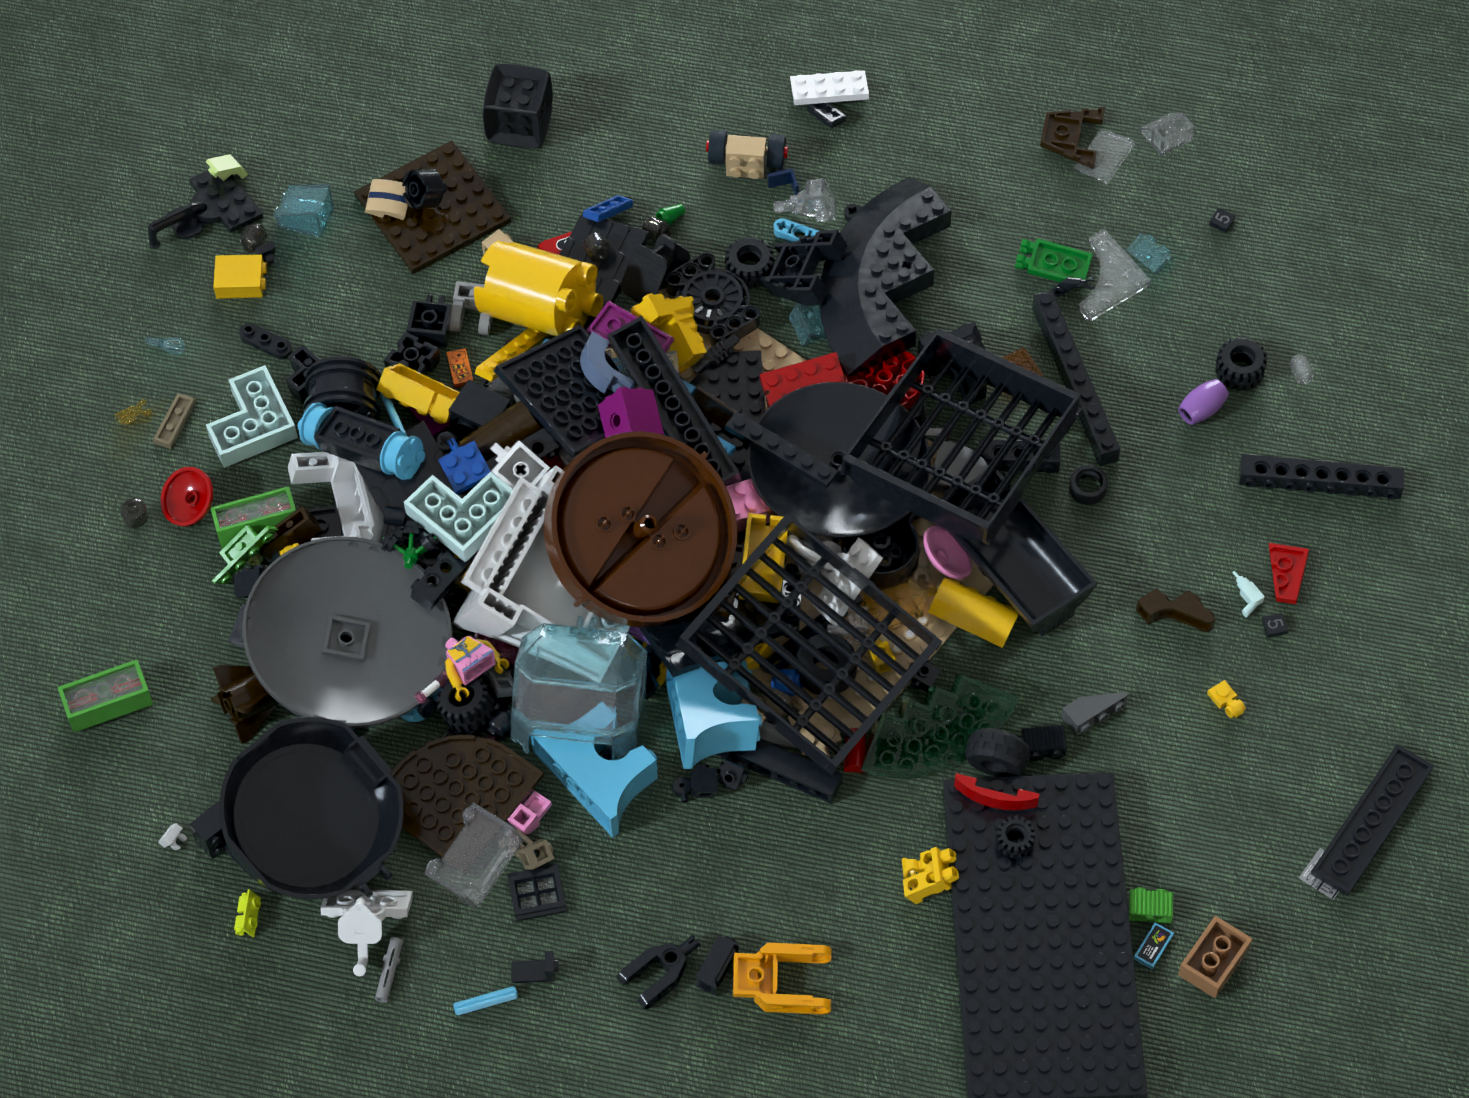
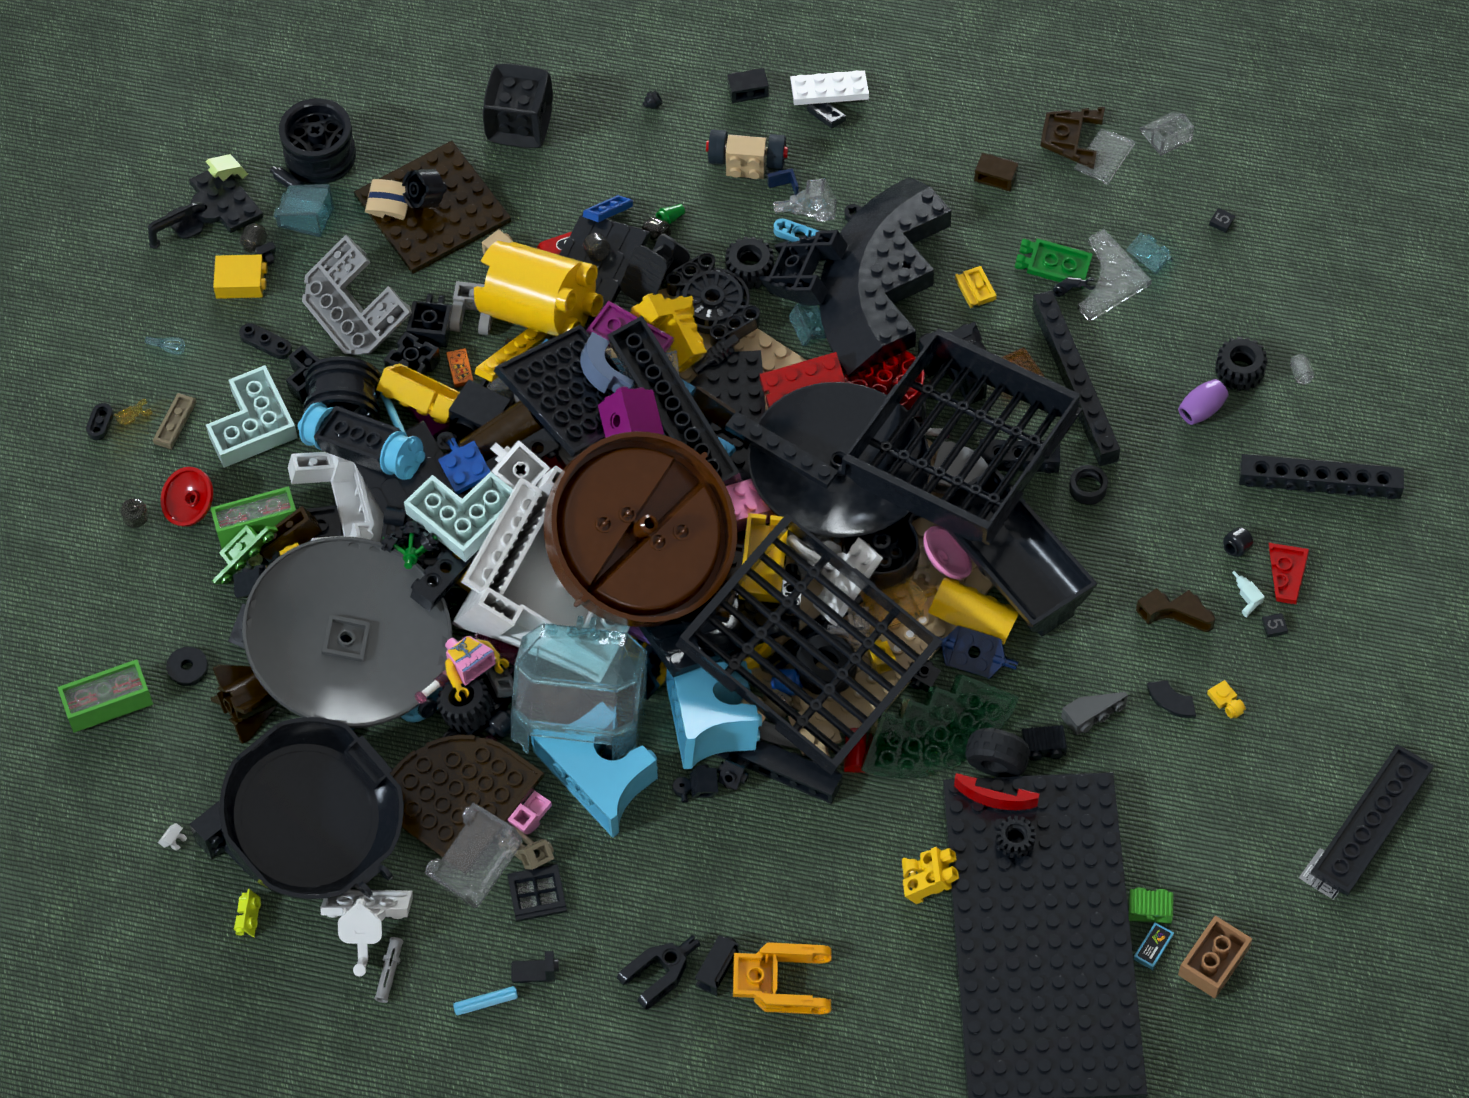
none -> black plate [86,403,114,440]
none -> black tile [166,647,208,686]
none -> black cylinder [270,166,305,195]
none -> black wheel [279,98,356,185]
none -> light grey slope [302,235,412,355]
none -> black plate [643,90,663,109]
none -> black brick [727,68,769,103]
none -> dark blue plate [937,626,1019,679]
none -> yellow plate [955,266,997,309]
none -> dark brown brick [974,153,1018,192]
none -> black tile [1147,680,1196,718]
none -> black head [1223,527,1254,557]

